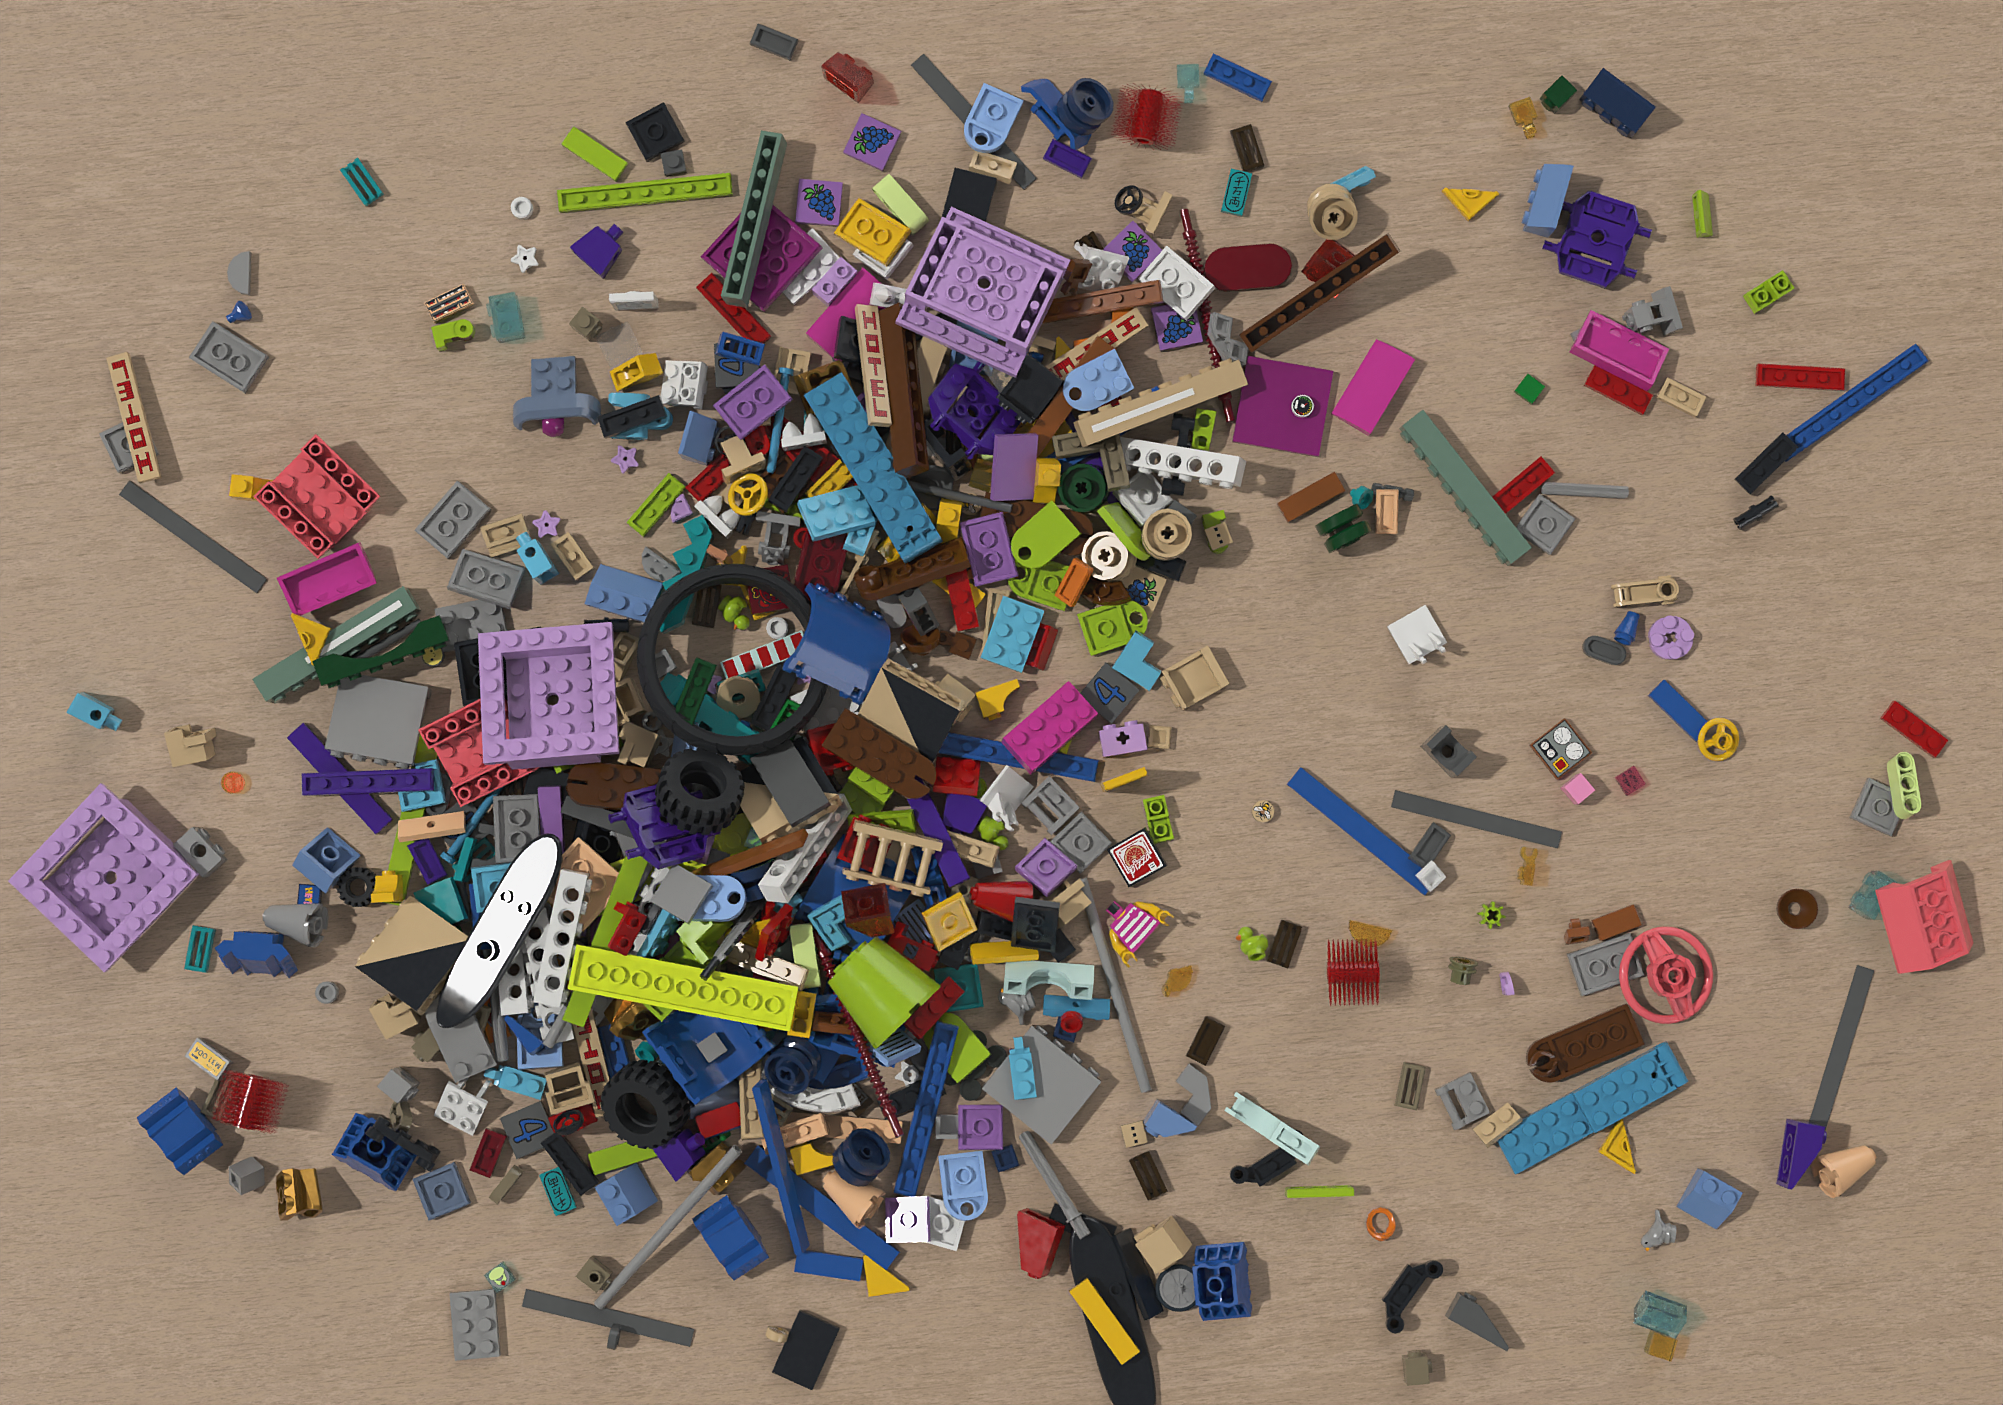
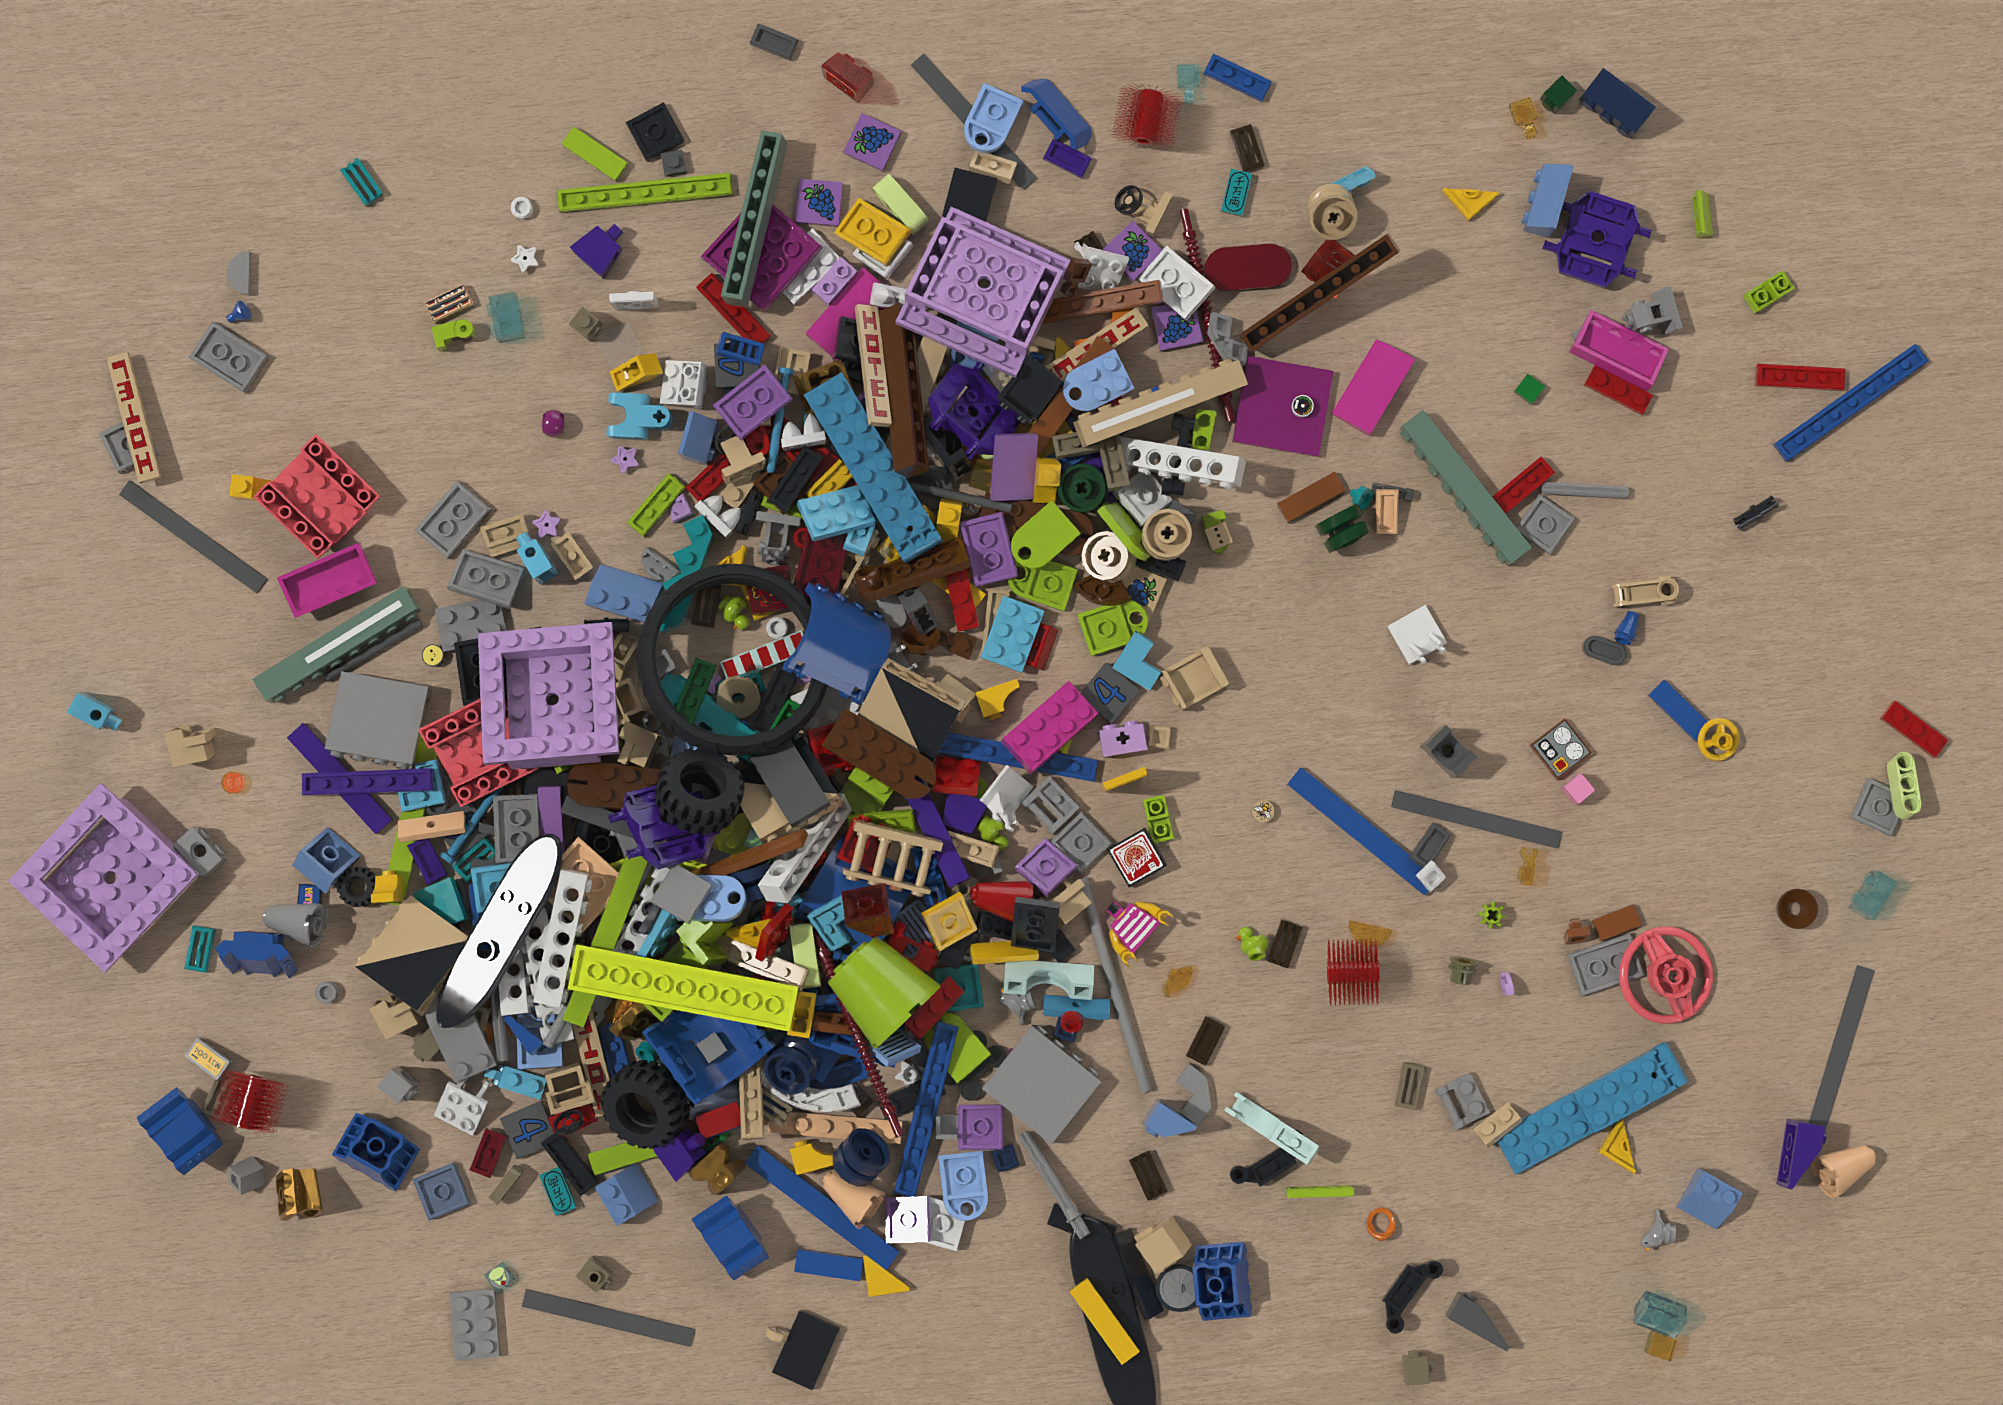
yellow tile [291,613,331,666] -> none
dark green arch [312,615,450,689] -> none
black plate [365,1116,441,1172] -> none
dark tan beam [389,1101,413,1132] -> none
teal tile [454,837,477,882] -> none
sand blue piece [513,356,601,430] -> none
light grey piece [594,1145,742,1309] -> none
black plate [597,395,667,439] -> none
dark grey tile [607,1323,622,1350] -> none
red bracket [608,901,647,956] -> none
light grey sword [700,900,764,981] -> none
nougat tile [706,544,734,564] -> none
yellow piece [728,473,768,516] -> none
blue tile [752,1079,810,1255] -> none
light nougat tile [761,1113,830,1155] -> none
medium azure hinge [1009,1036,1037,1100] -> none
red slope [1017,1208,1066,1279] -> none
orange tile [1054,558,1094,607] -> none
dark blue wheel [1057,78,1114,135] -> none
tan tile [1121,1120,1148,1148] -> none
reddish brown plate [1526,1003,1645,1083] -> none
clear pink tile [1614,766,1646,796] -> none
lavender plate [1648,616,1694,660] -> none
tan plate [1656,377,1706,417] -> none
black plate [1734,432,1799,495] -> none
coral slope [1875,860,1973,974] -> none

